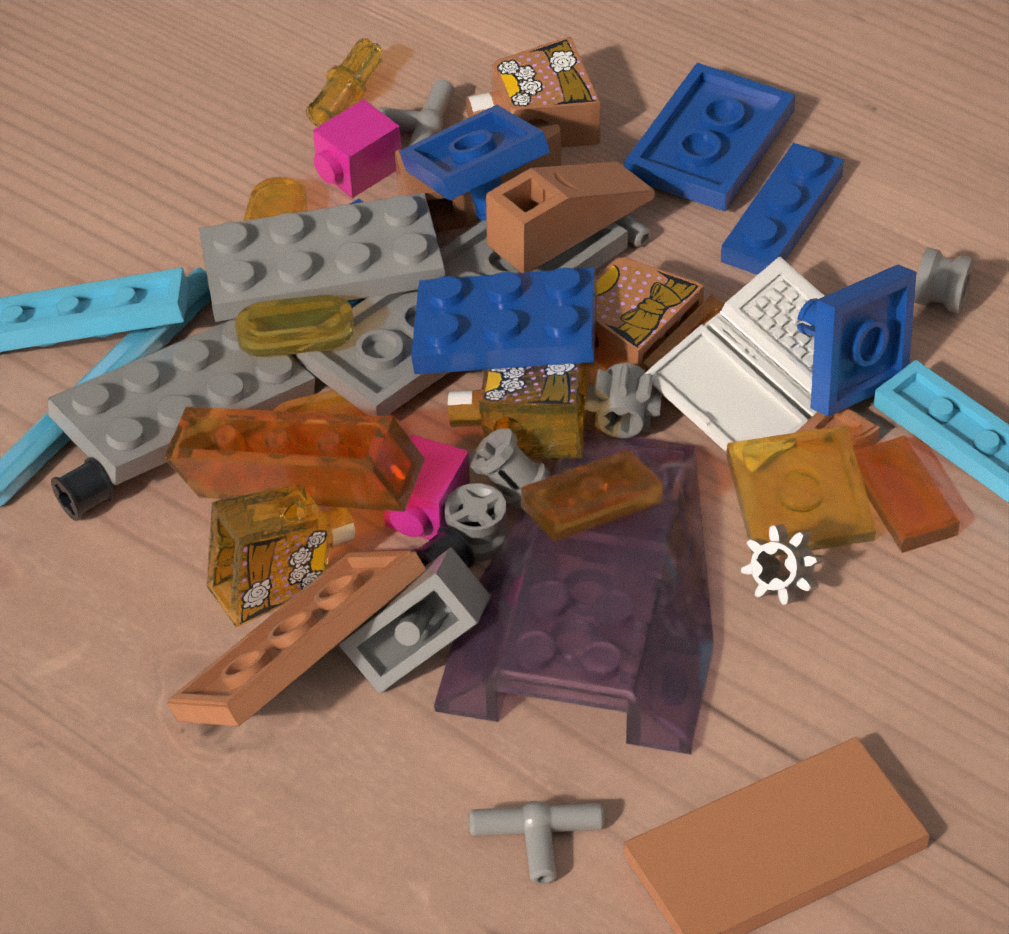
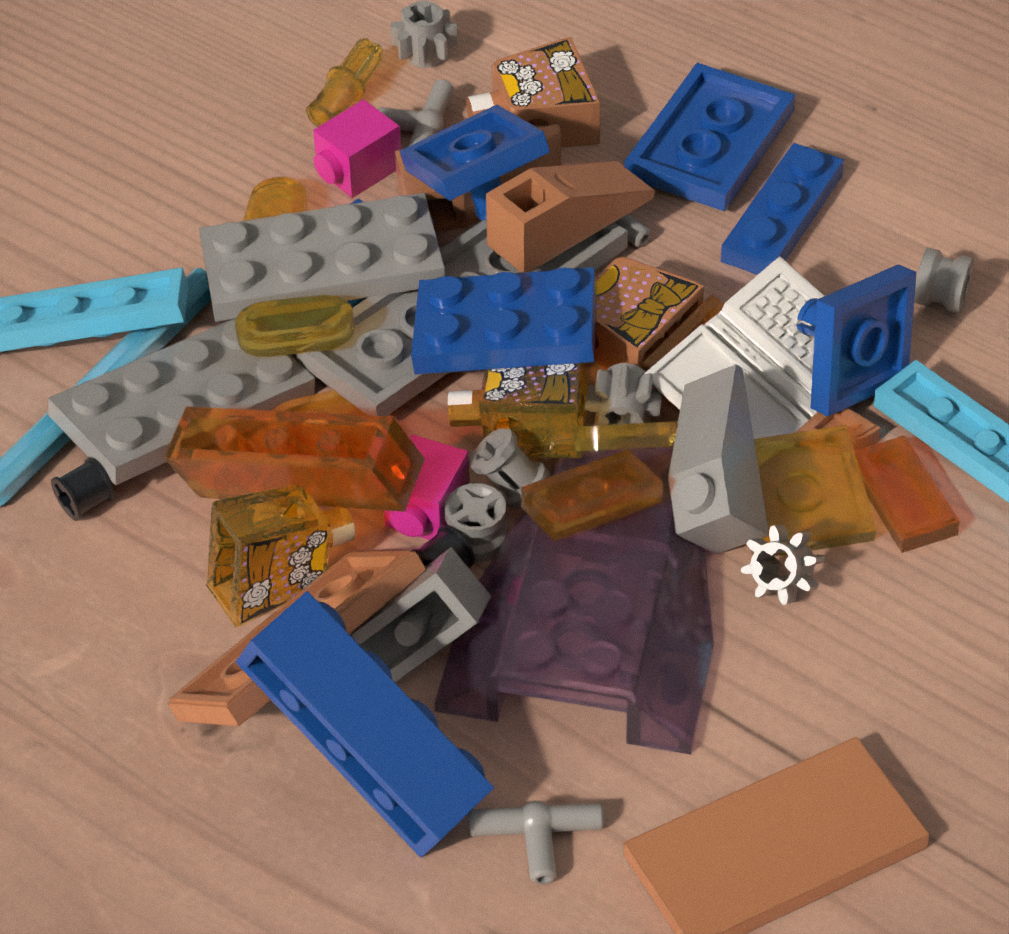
none -> blue brick [235,591,495,858]
none -> light grey gear [391,1,458,68]
none -> clear yellow tile [573,421,679,452]
none -> light grey slope [668,364,769,554]

